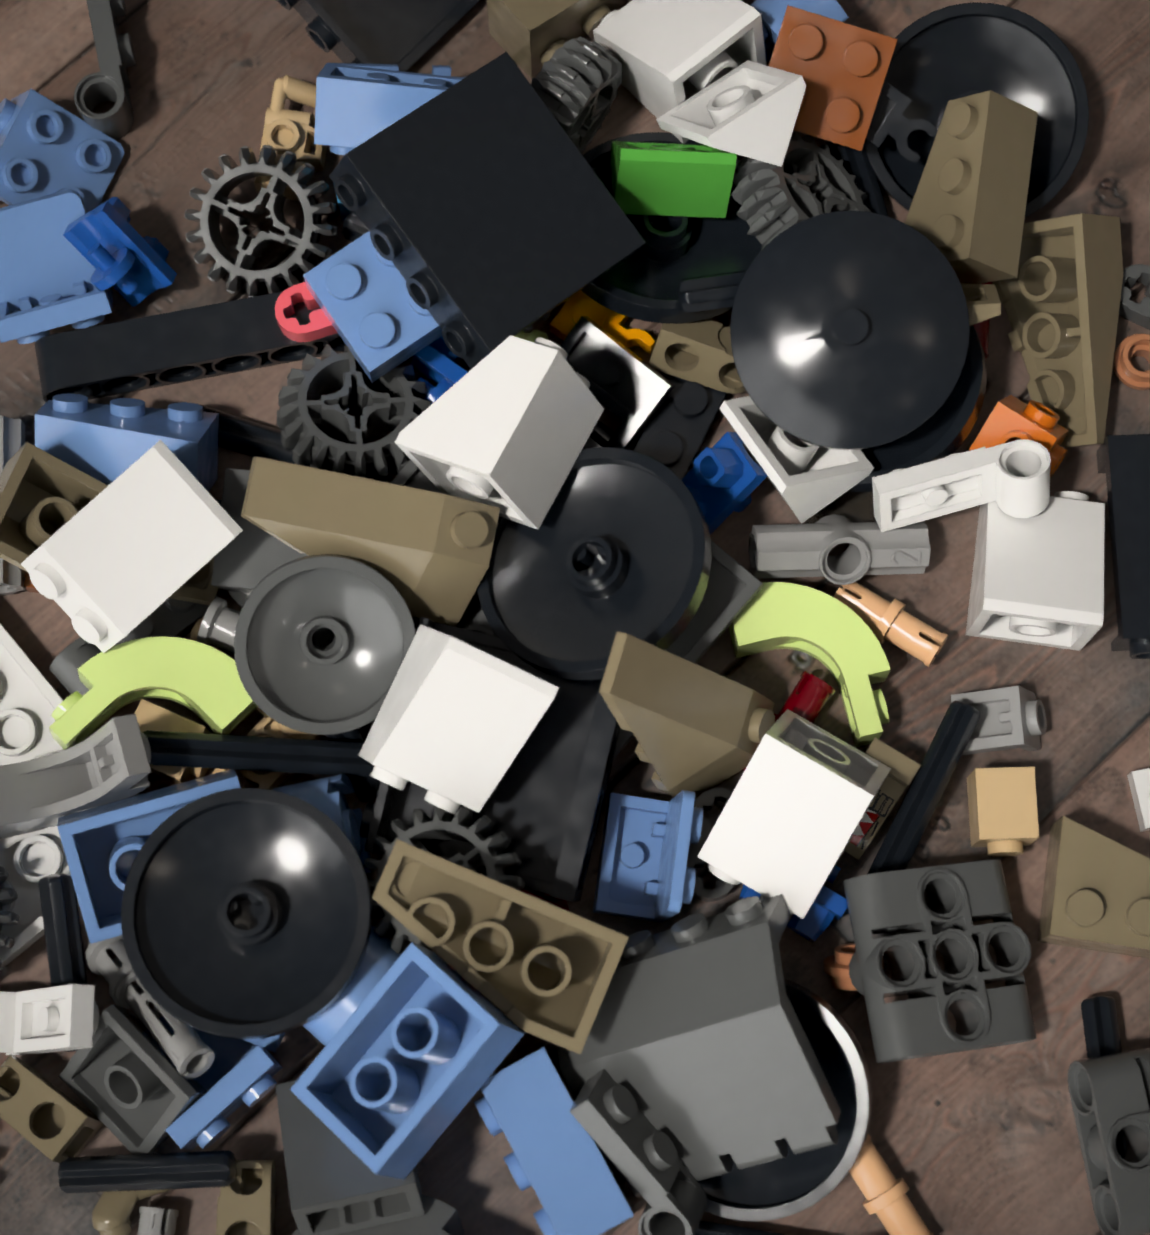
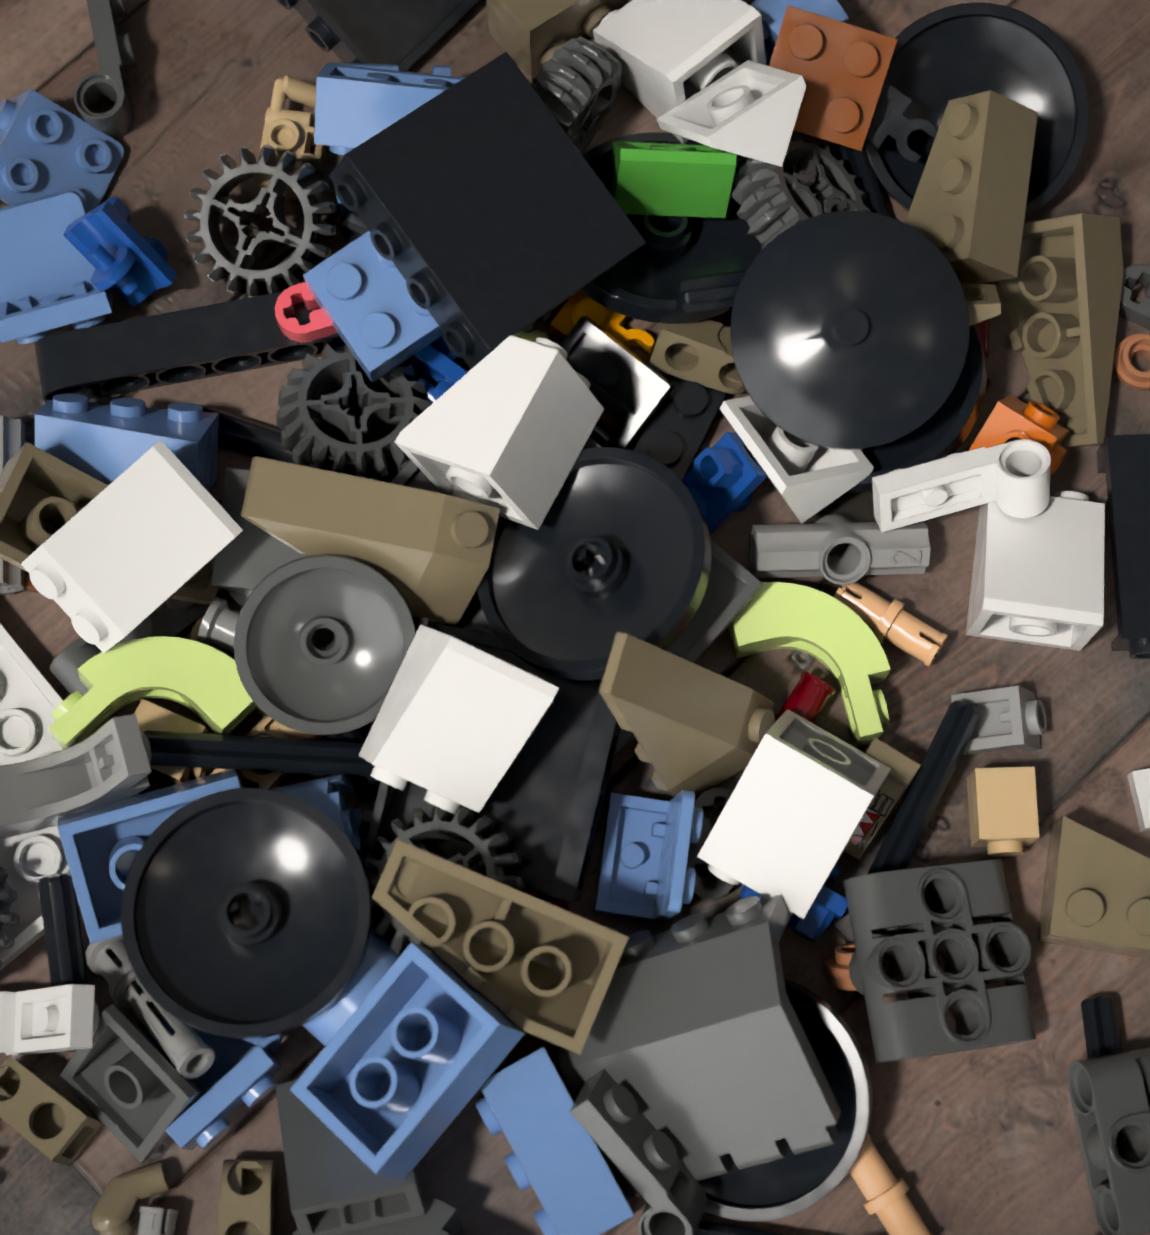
black axle [58,1150,237,1193] -> none

